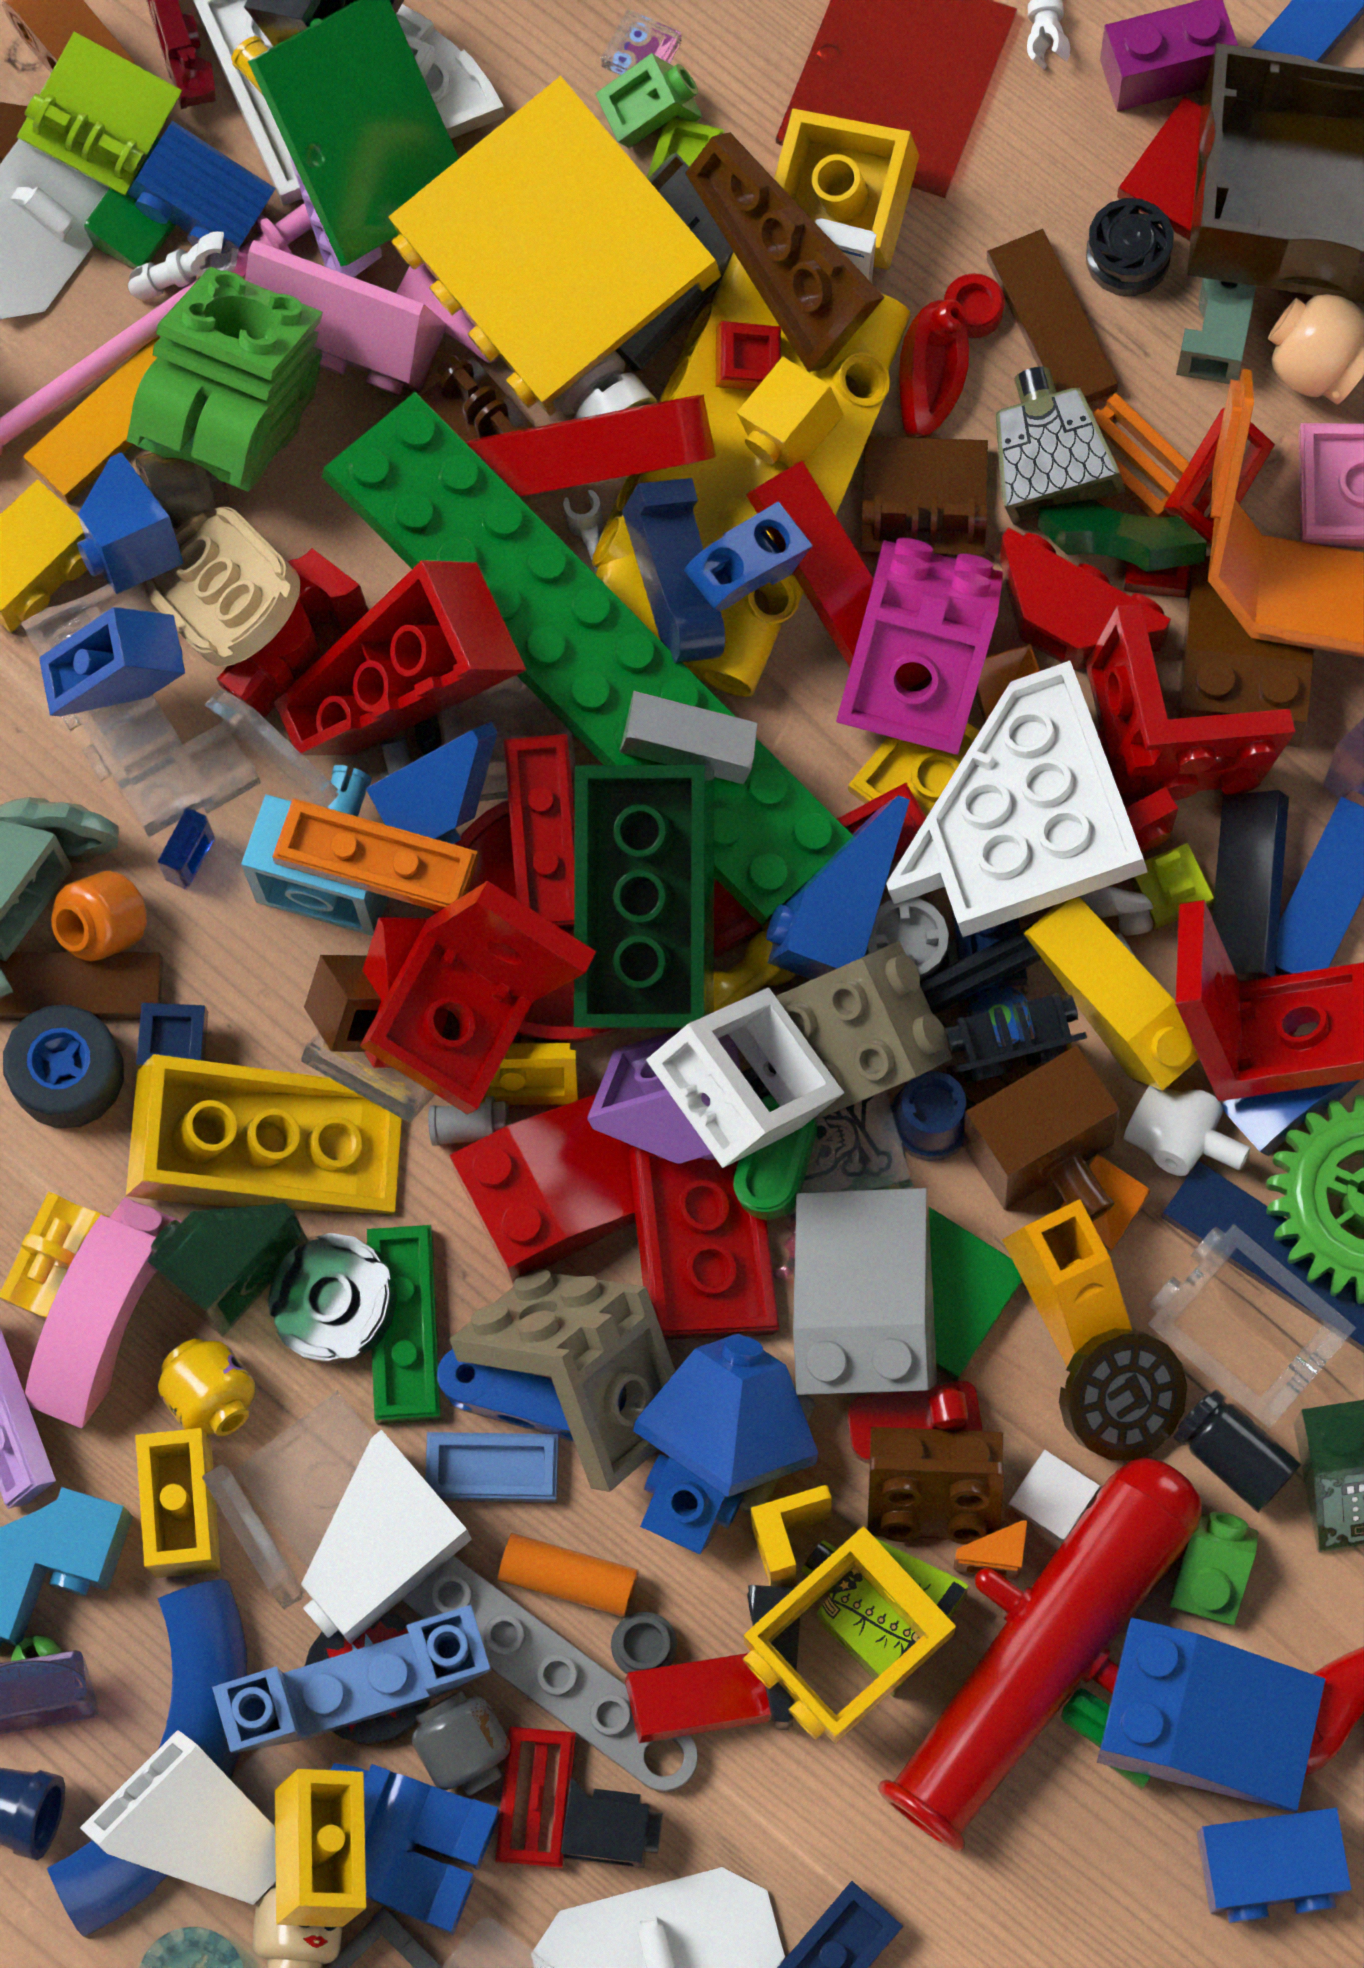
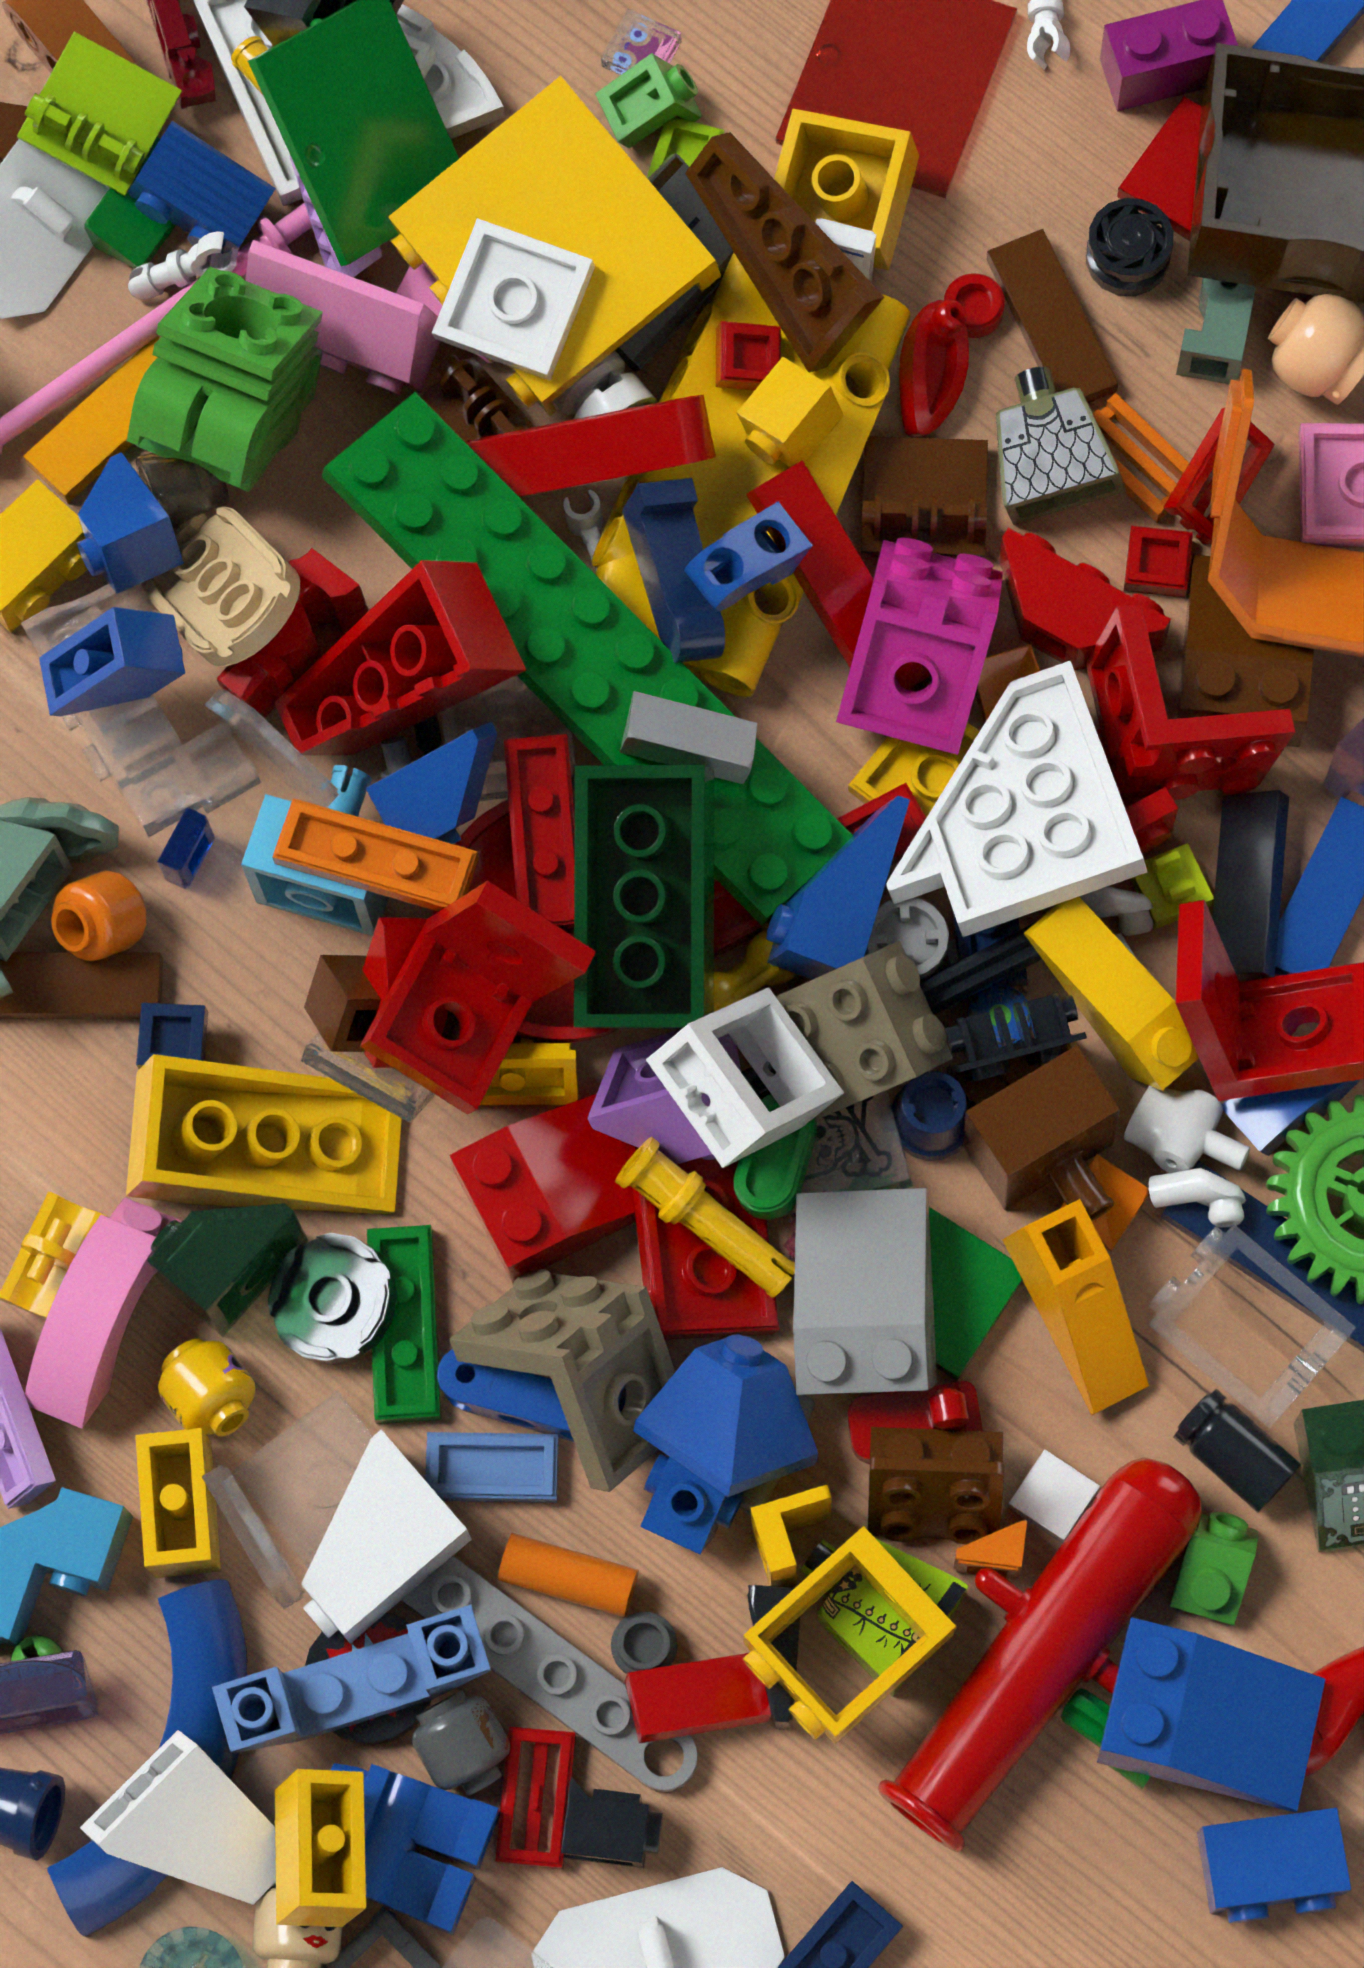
black wheel [3,1005,124,1128] -> none
light grey pin [428,1096,511,1146] -> none
dark green tile [1037,499,1207,572] -> none
dark brown tile [1059,1328,1188,1461] -> none
none -> white tile [432,218,595,381]
none -> yellow pin [615,1136,795,1298]
none -> white arm [1149,1168,1246,1227]

